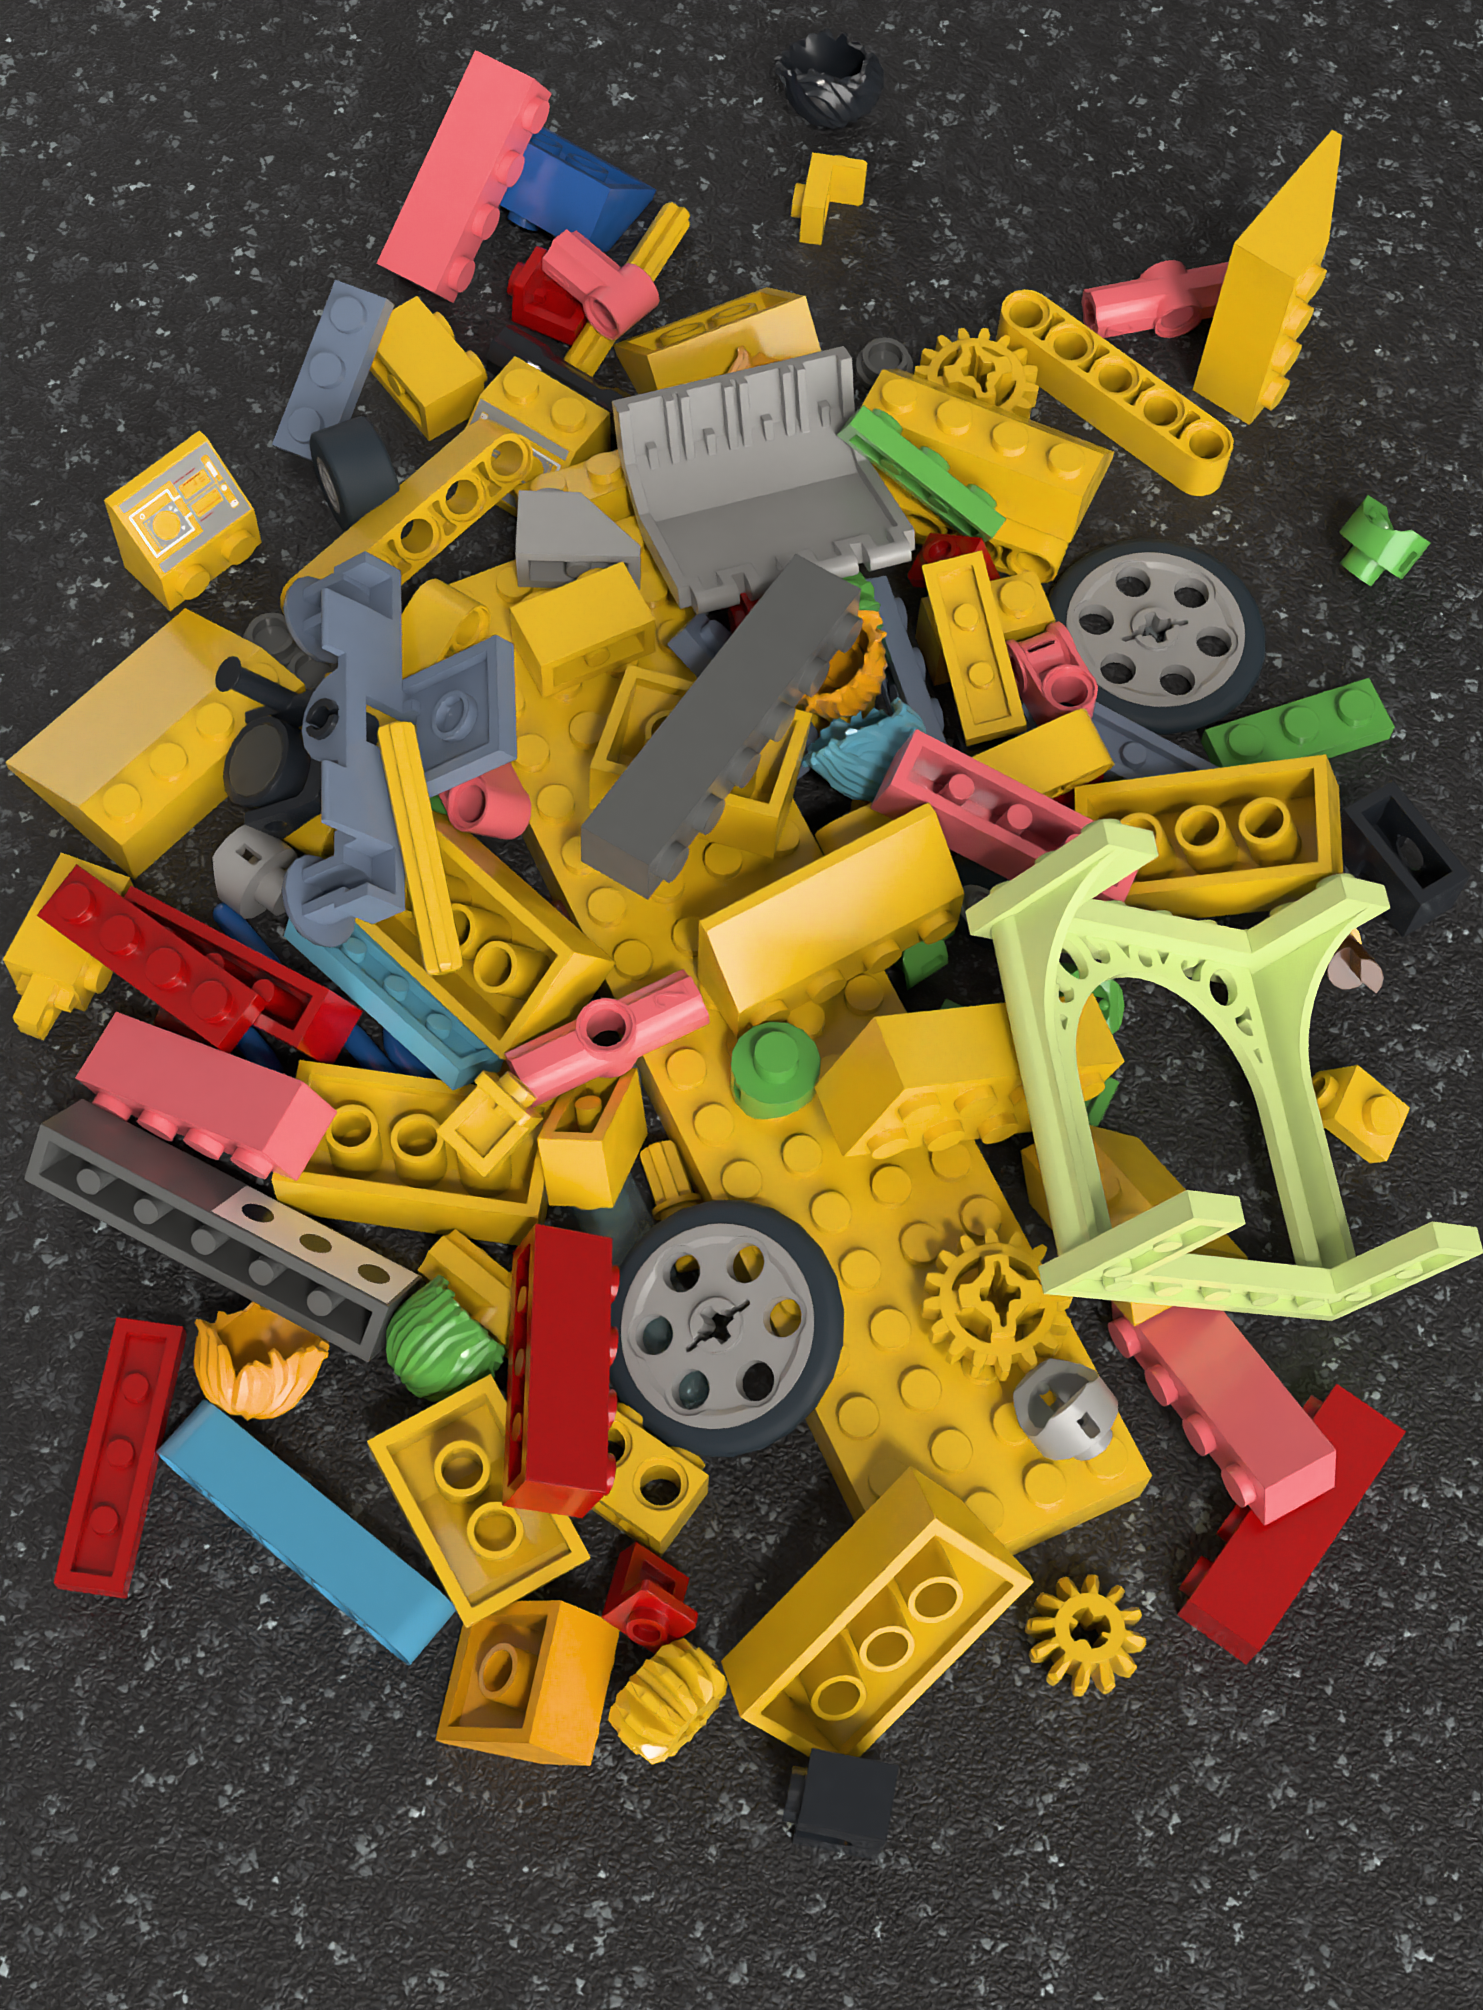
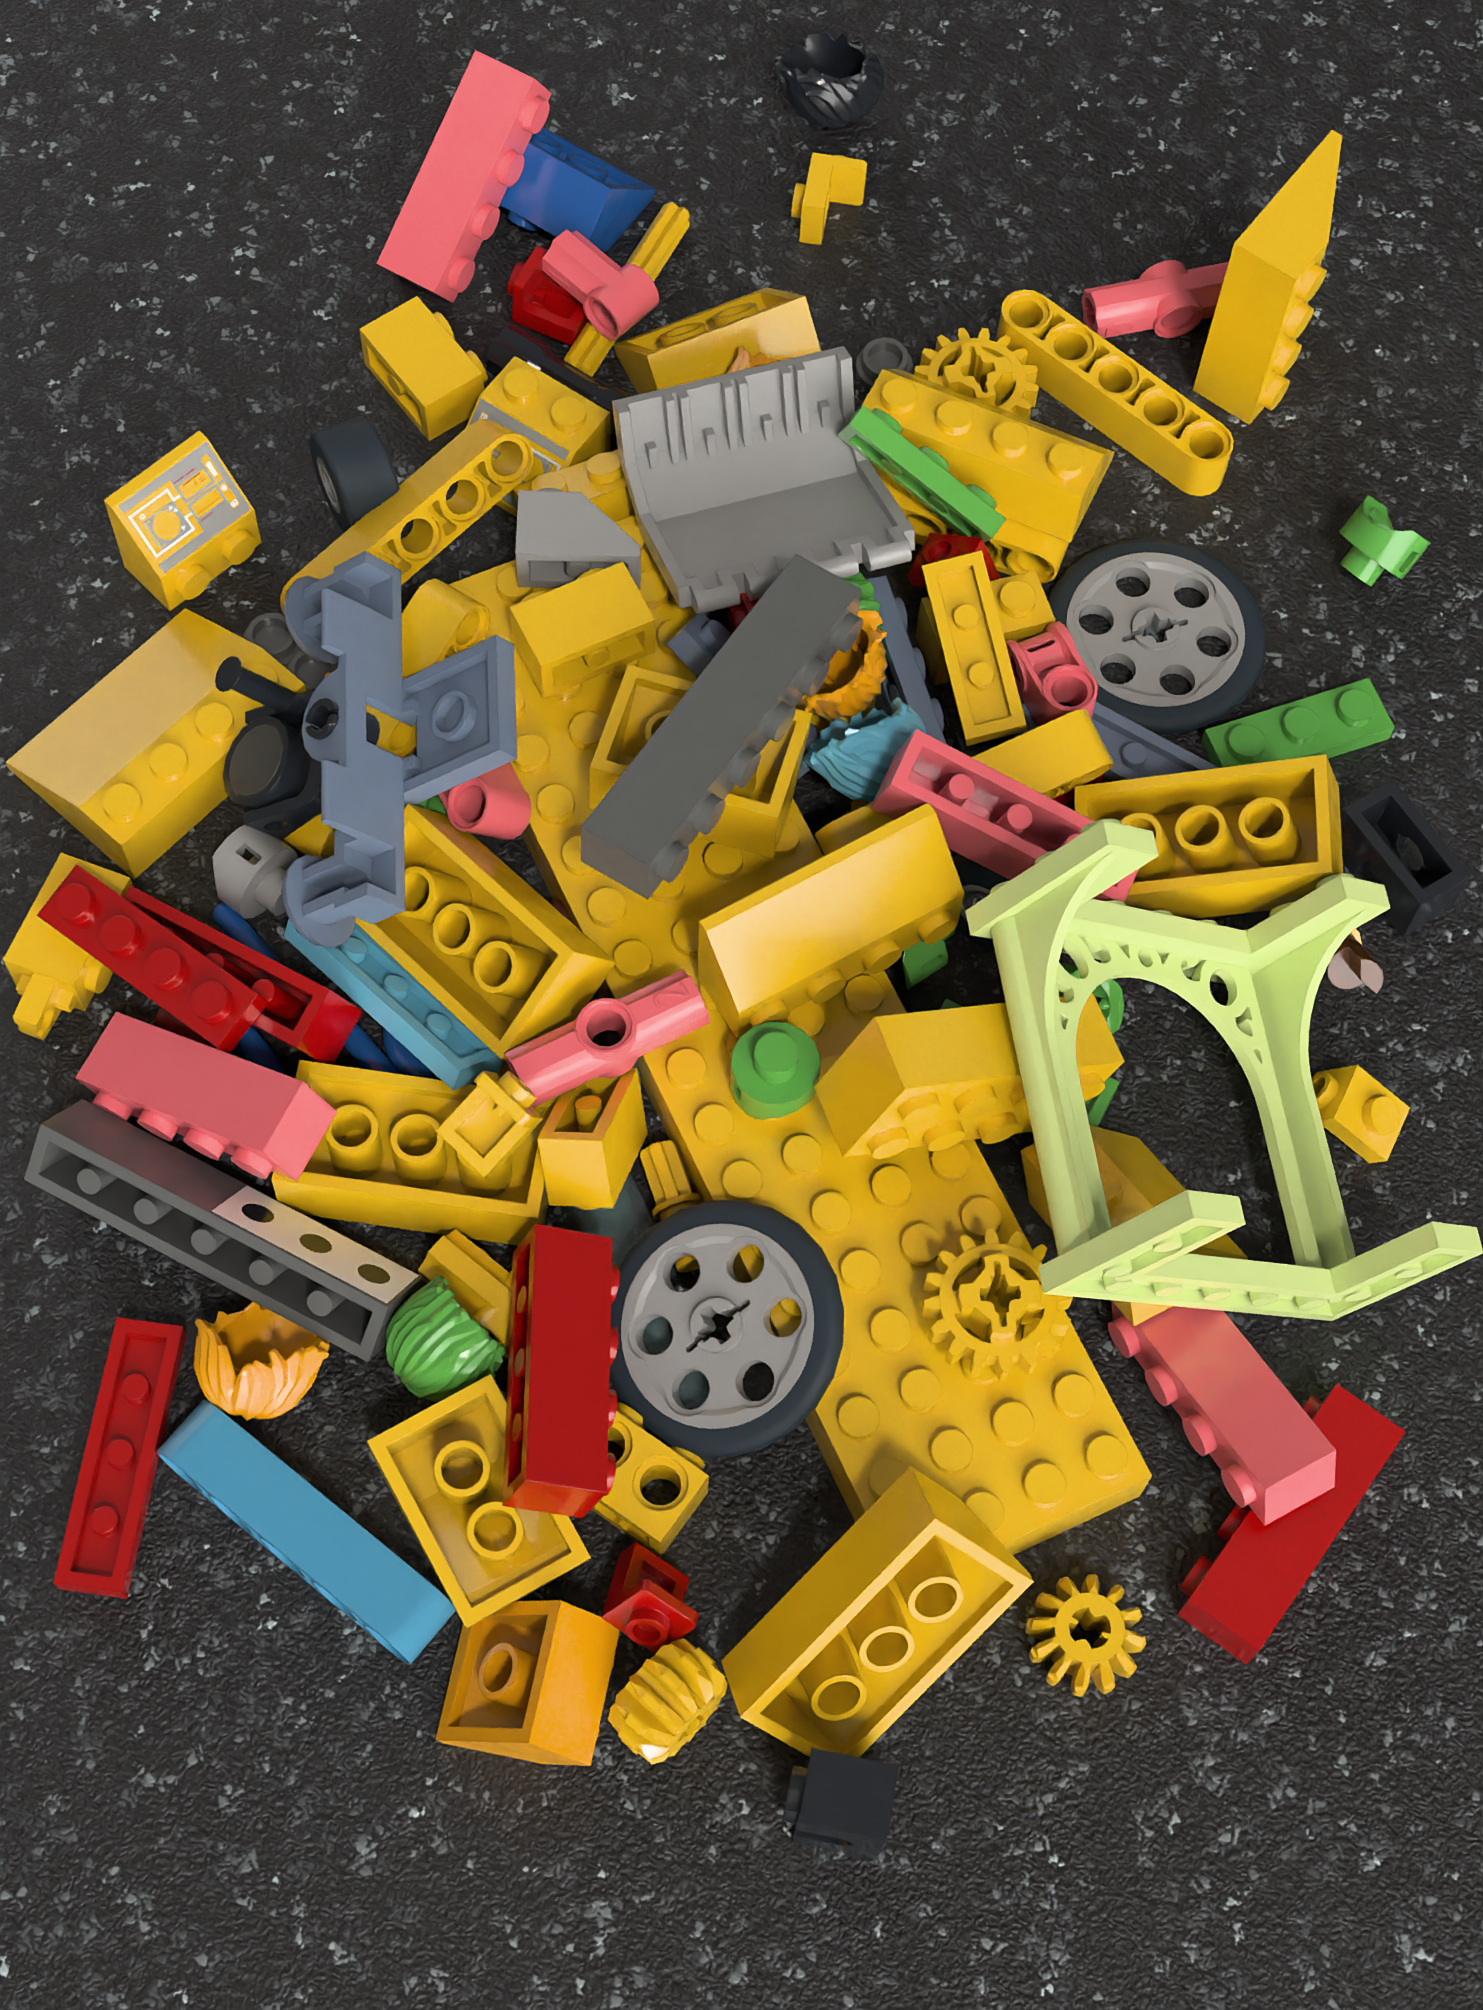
sand blue plate [272,280,394,462] -> none
yellow axle [377,721,464,975] -> none
light grey piece [1013,1358,1118,1461] -> none

